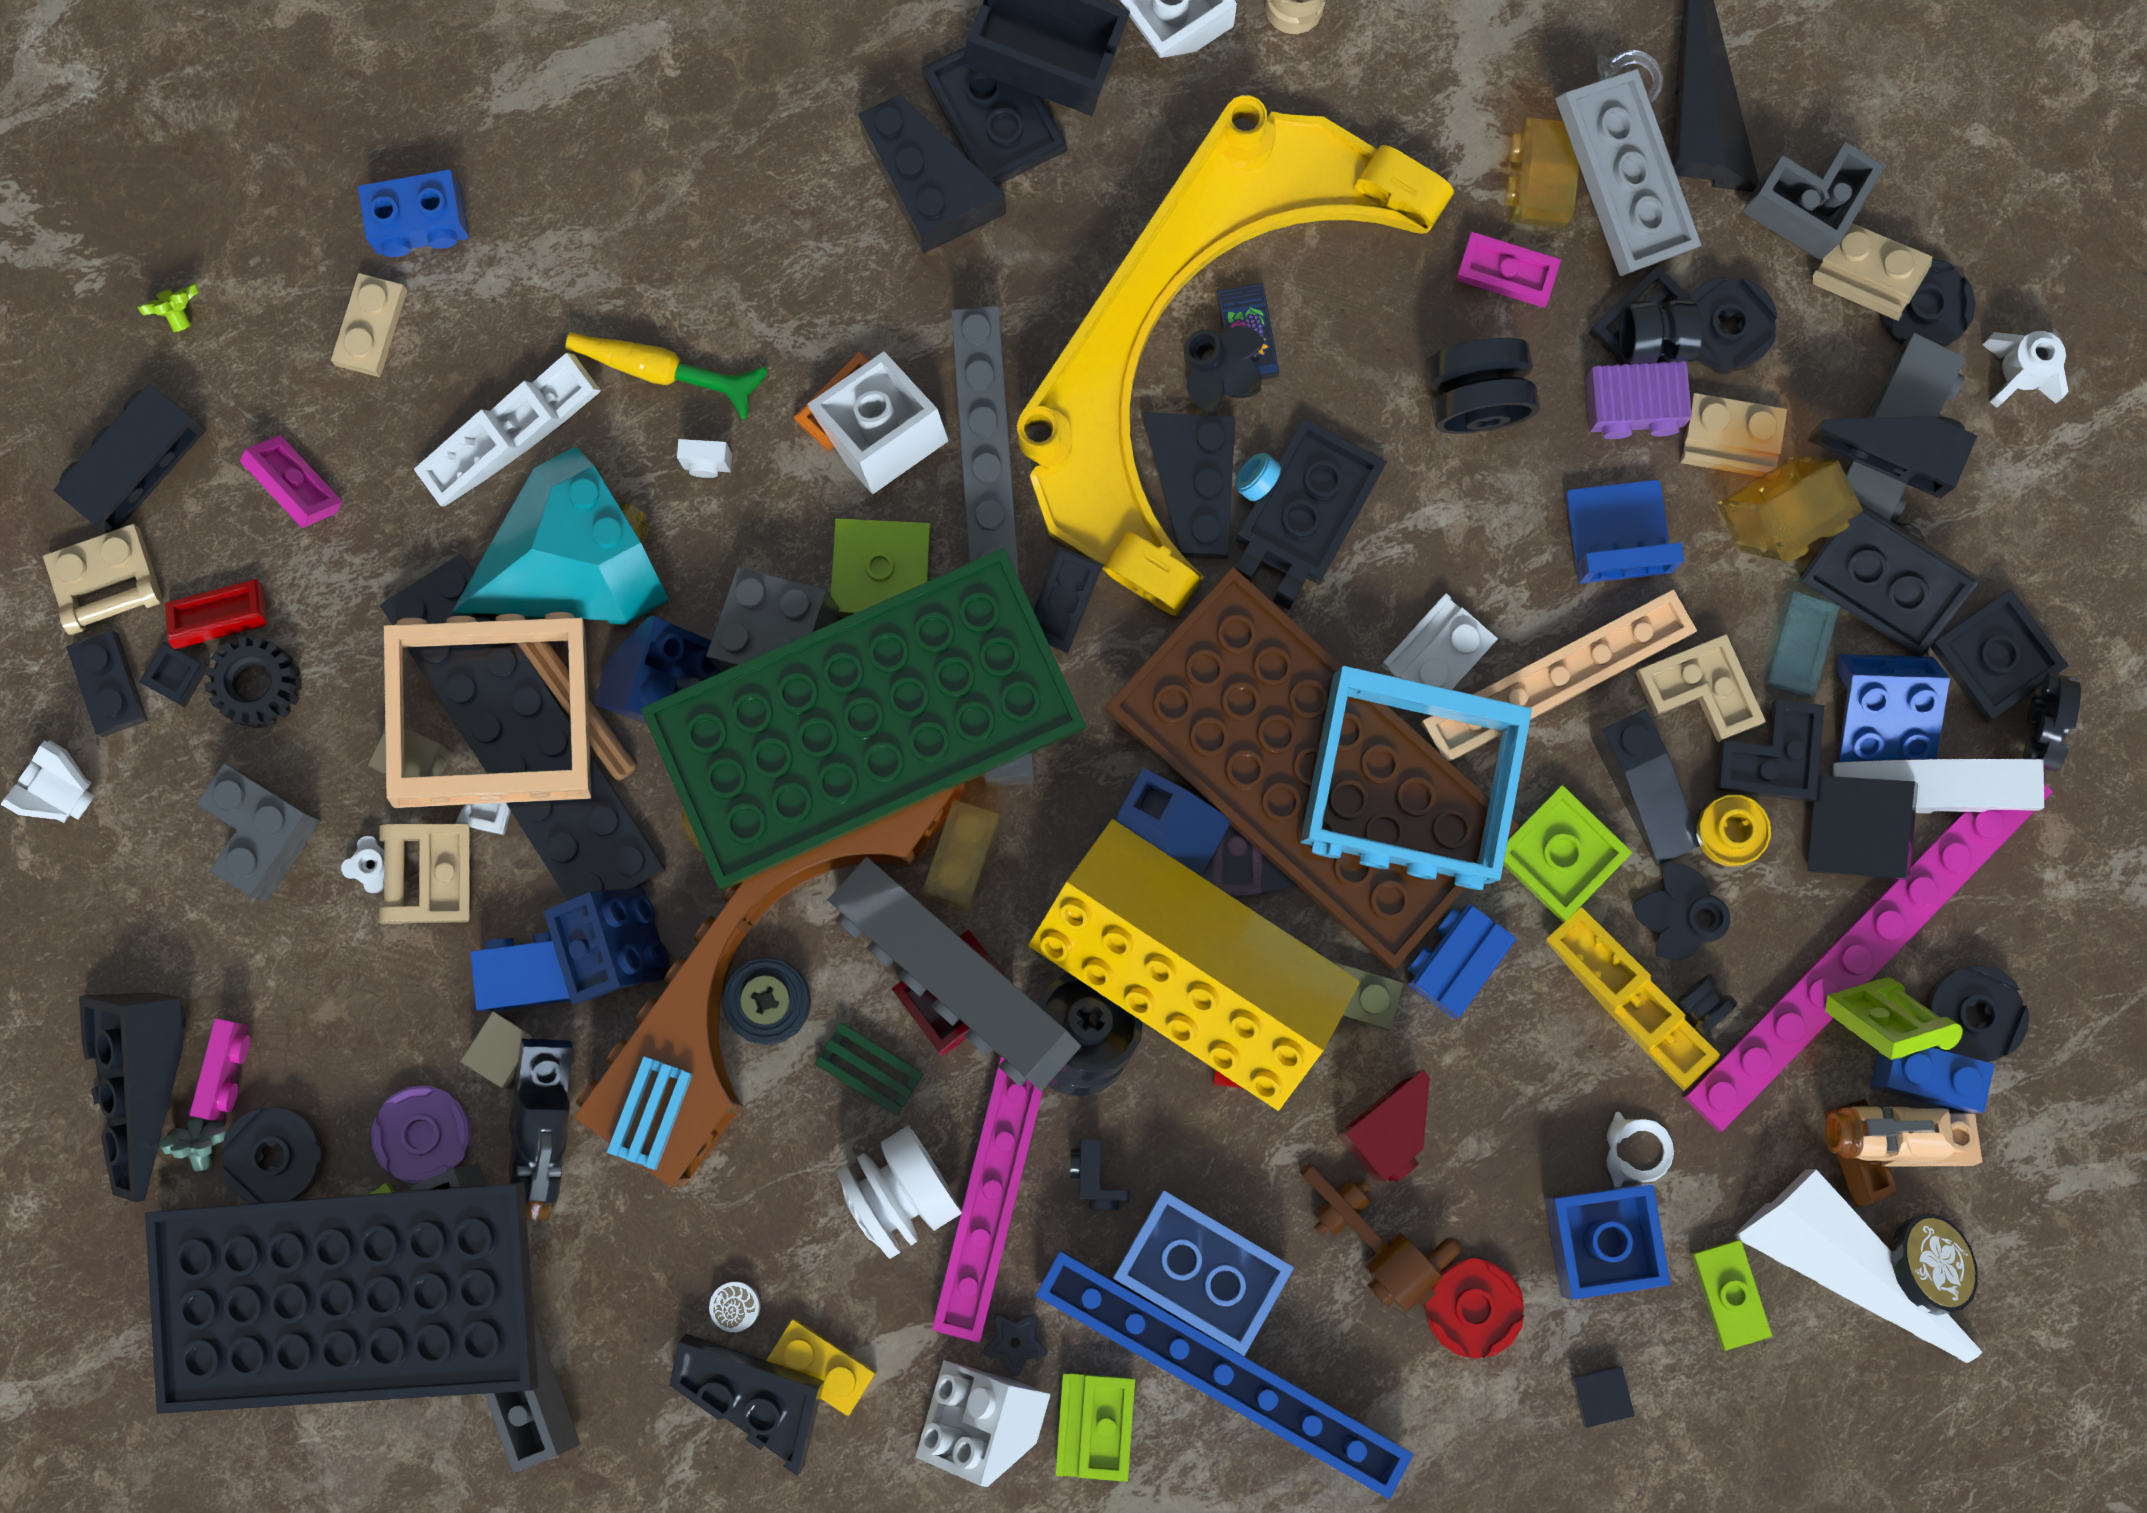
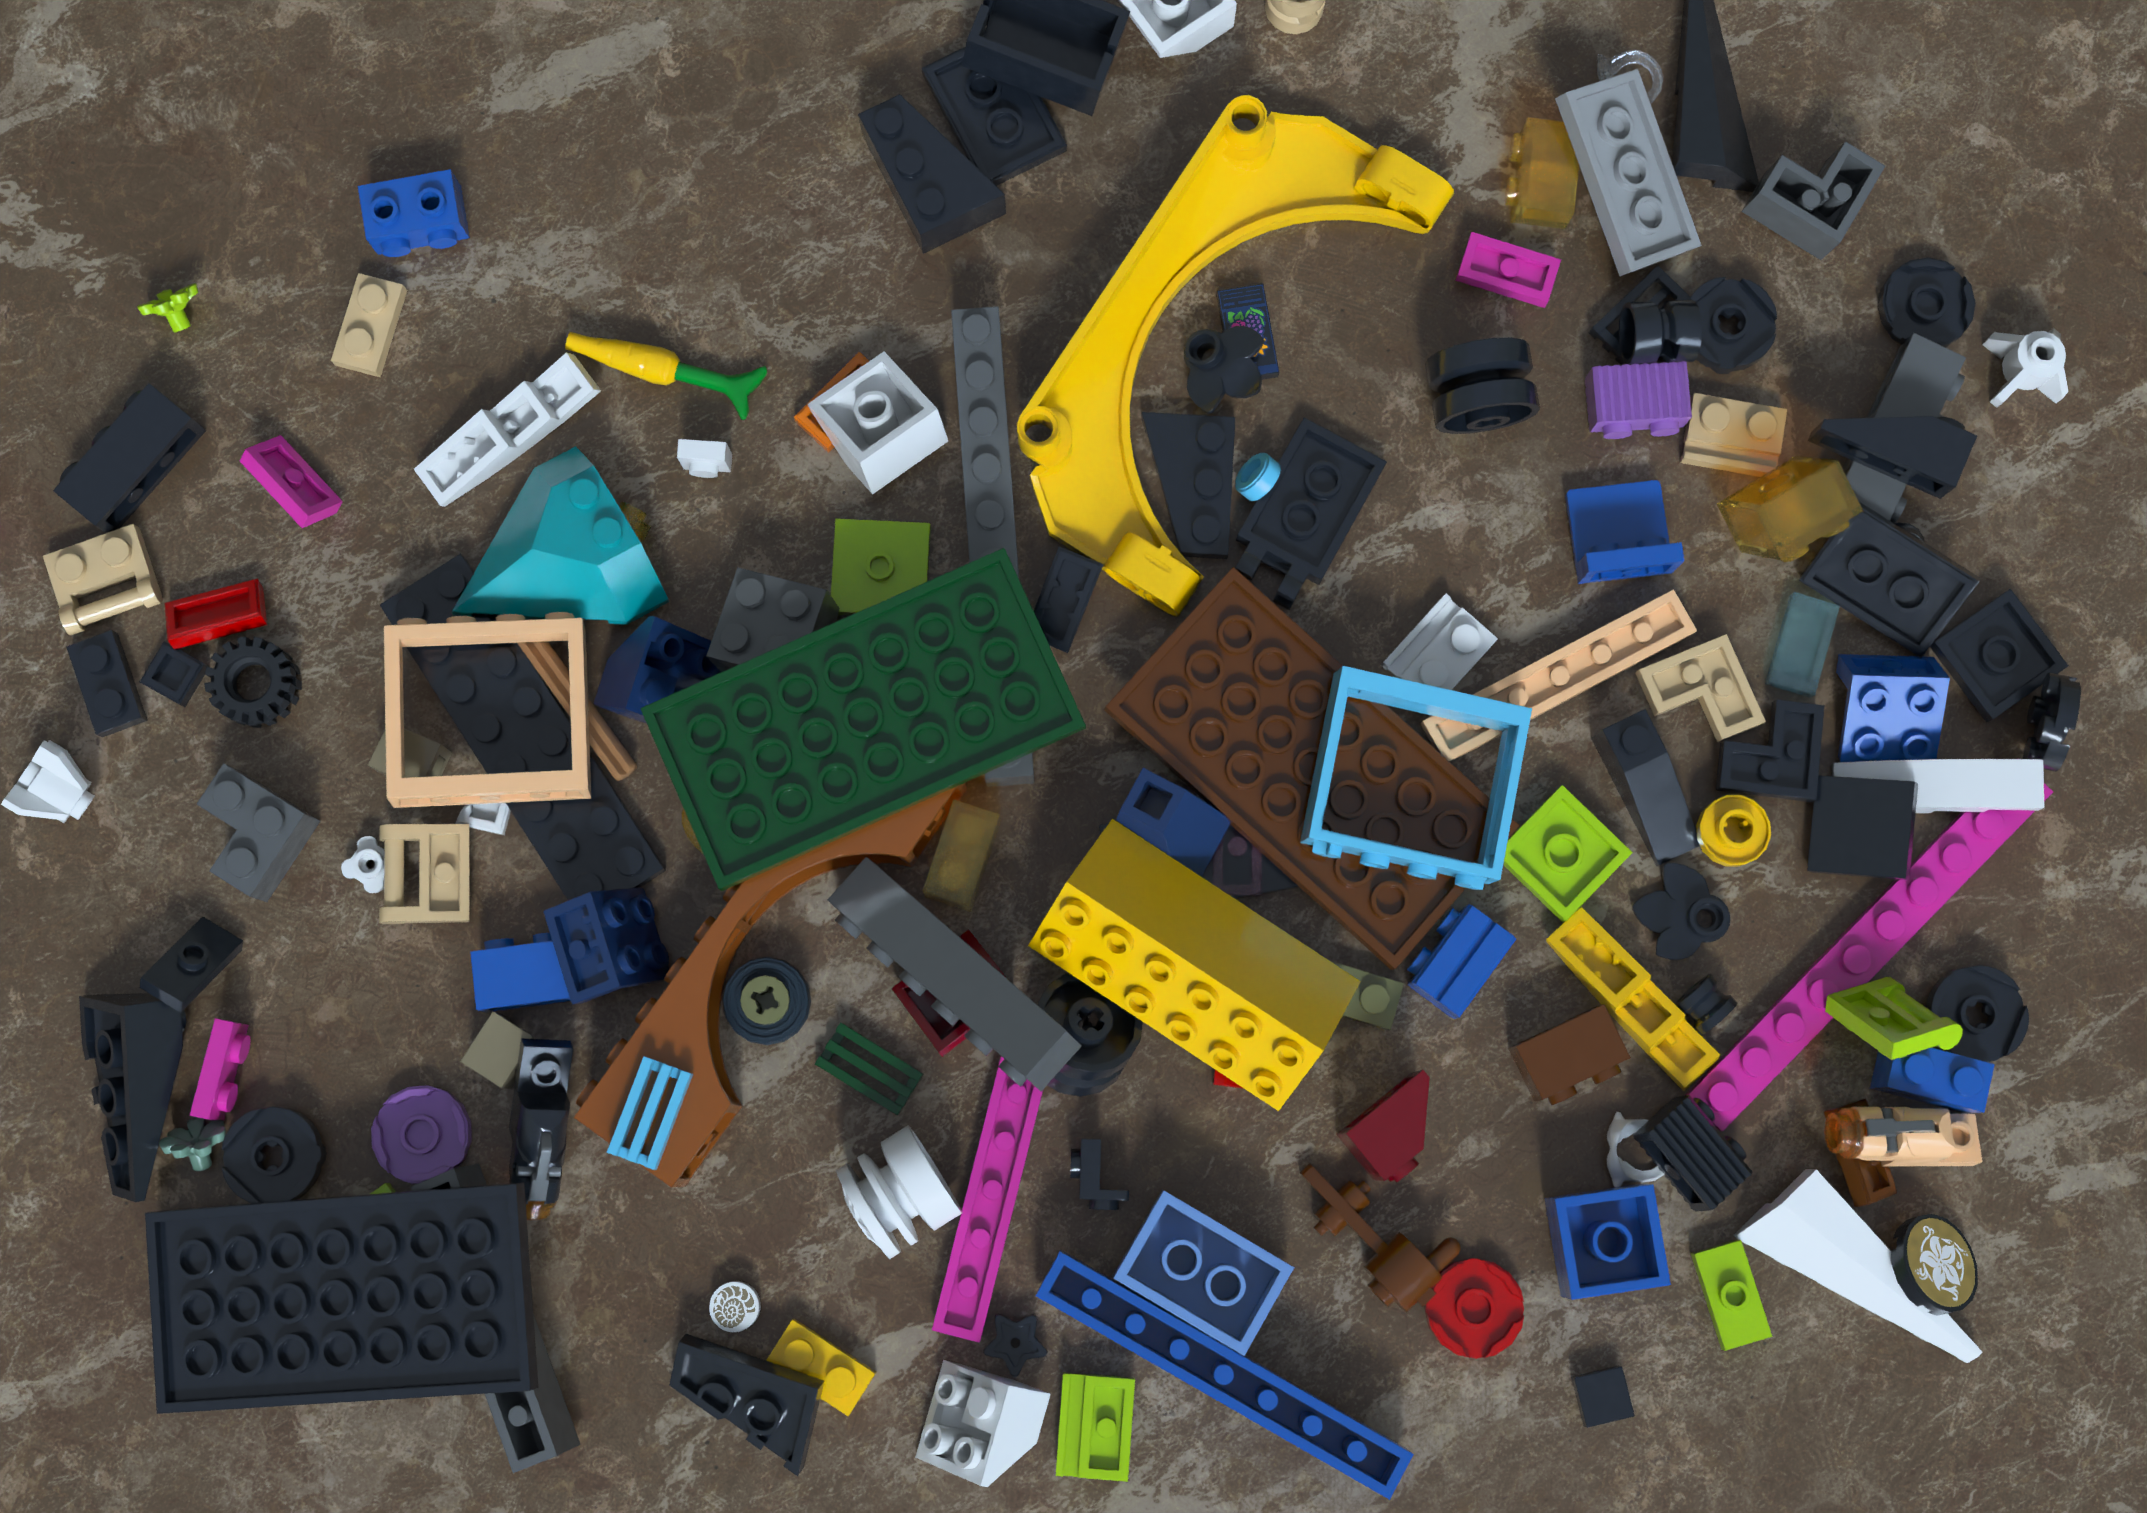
tan plate [1813,223,1932,321] -> none
none -> black plate [139,917,243,1012]
none -> reddish brown brick [1508,1004,1631,1105]
none -> black brick [1633,1095,1753,1212]

